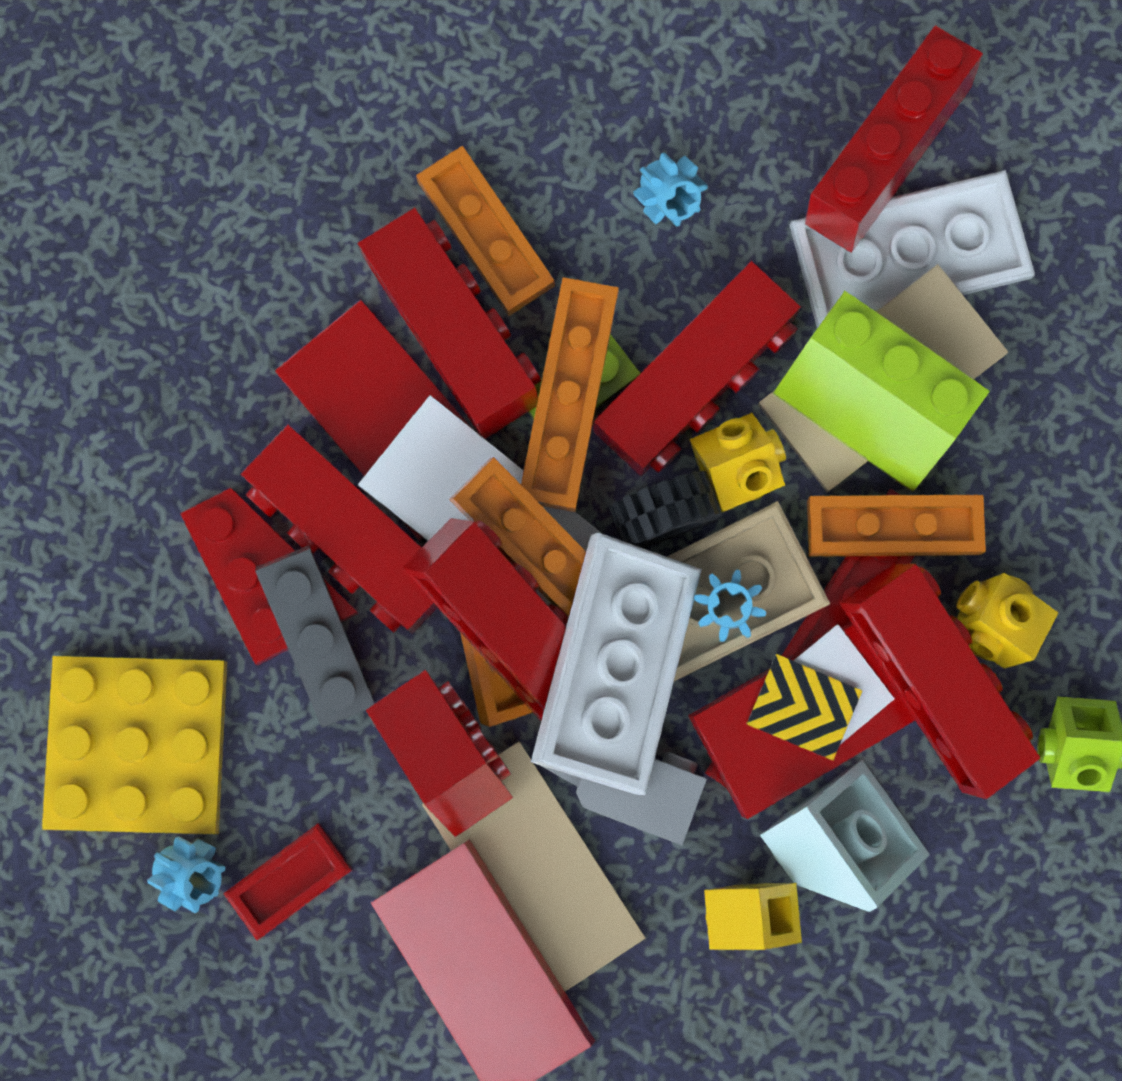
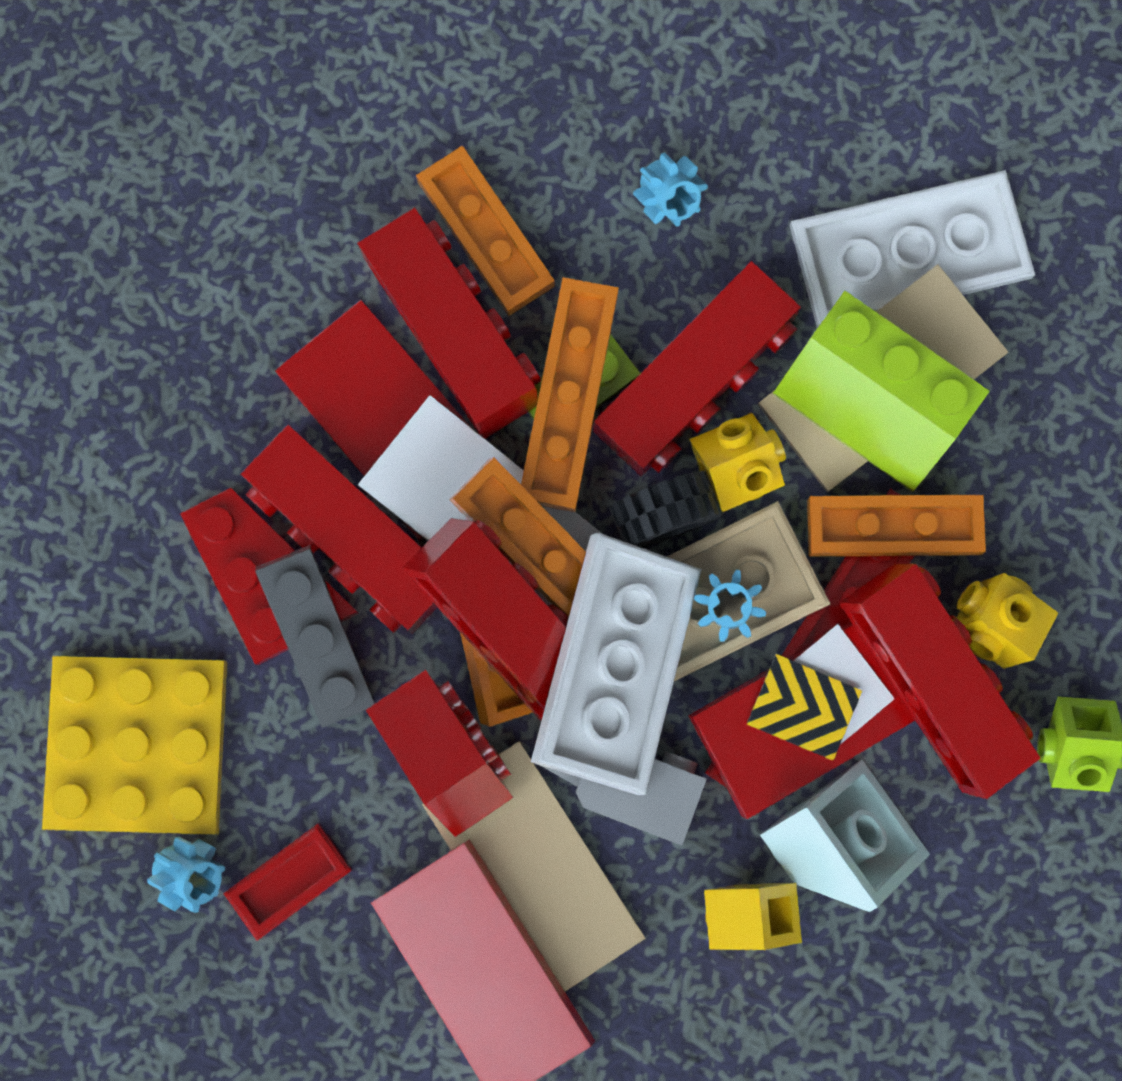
red brick [805,25,983,253] -> none

